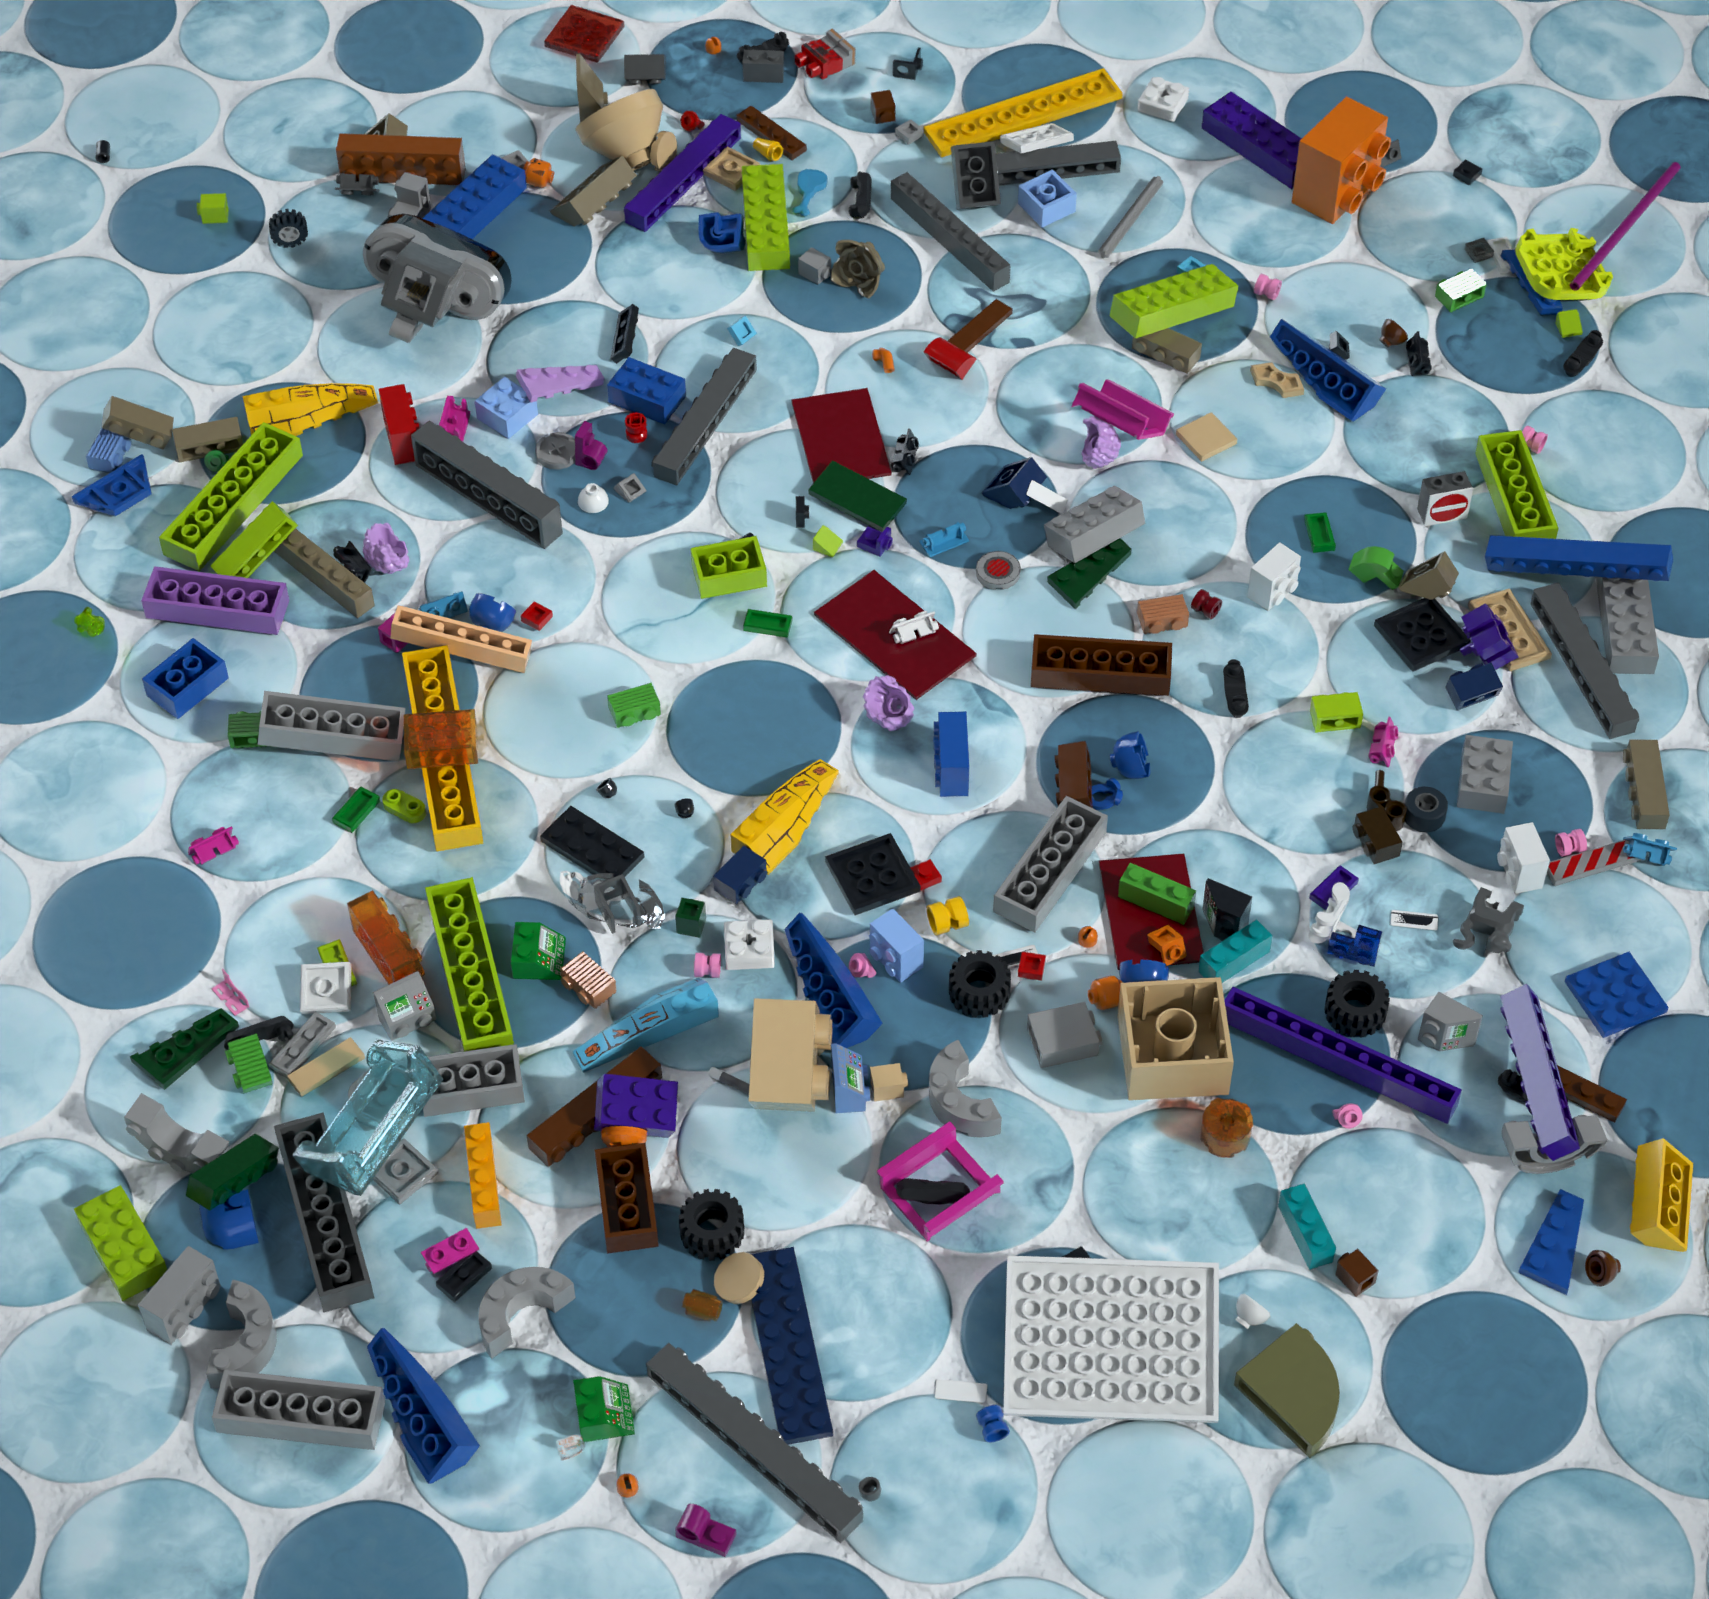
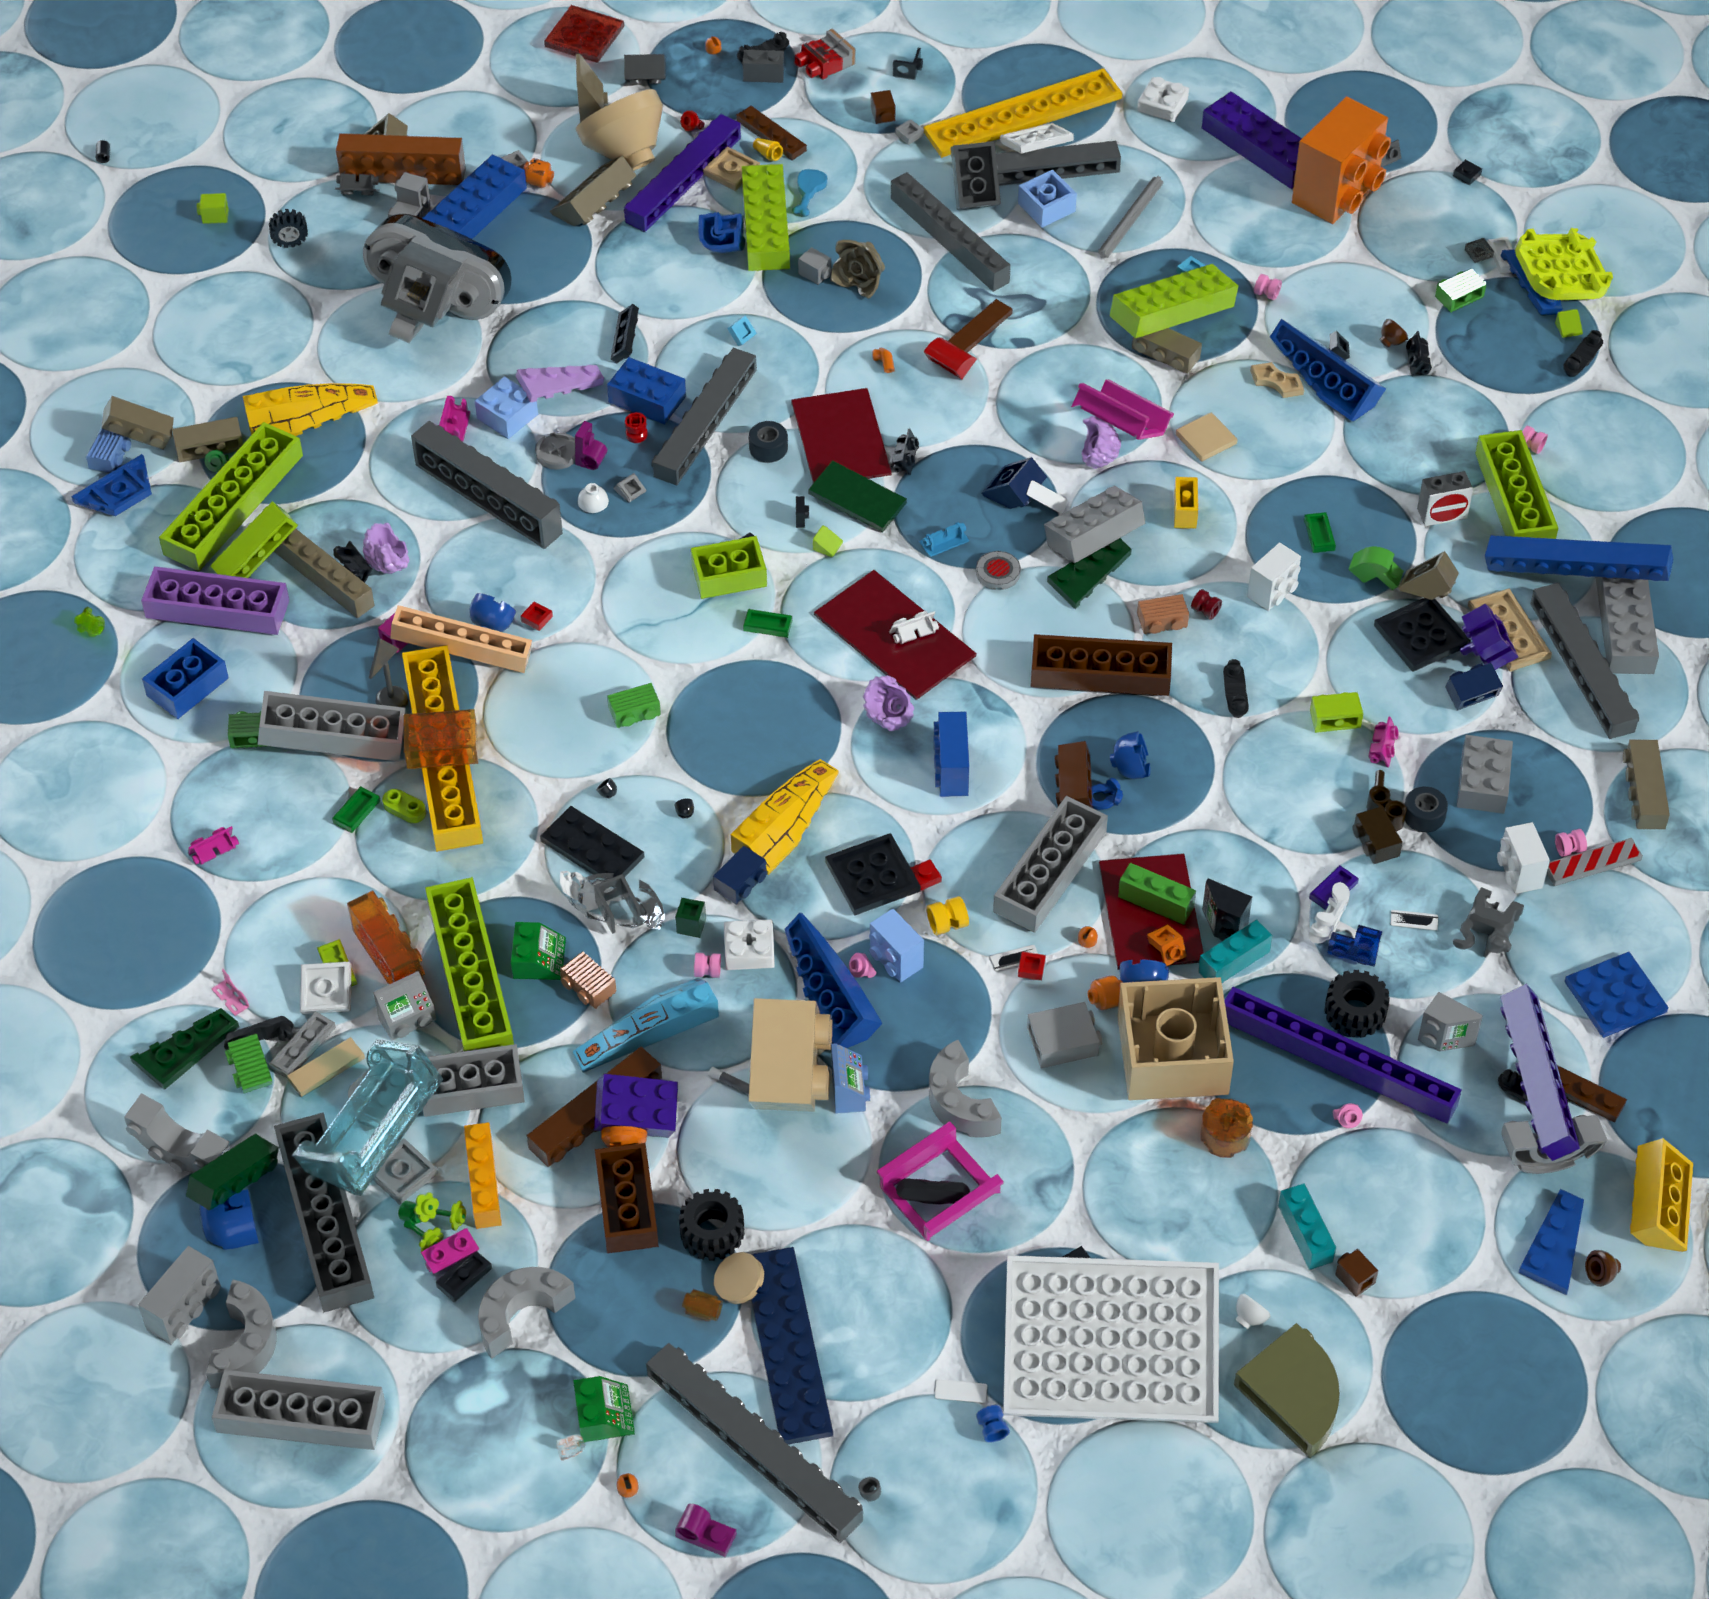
lime brick [74,1185,168,1301] -> none
blue wedge [367,1328,480,1484] -> none
red brick [379,384,420,465] -> none
dark azure hinge [418,591,468,618] -> none
tan tile [650,131,677,172] -> none
black piece [849,171,872,218] -> none
dark purple bracket [857,527,893,557] -> none
tan brick [870,1063,908,1102] -> none
black tyre [949,950,1011,1018] -> none
magenta piece [1570,162,1681,291] -> none
dark azure hinge [1623,833,1677,866] -> none
none -> dark grey piece [369,637,408,708]
none -> lime plant [398,1192,466,1252]
none -> black wheel [748,421,788,463]
none -> yellow brick [1174,477,1198,529]

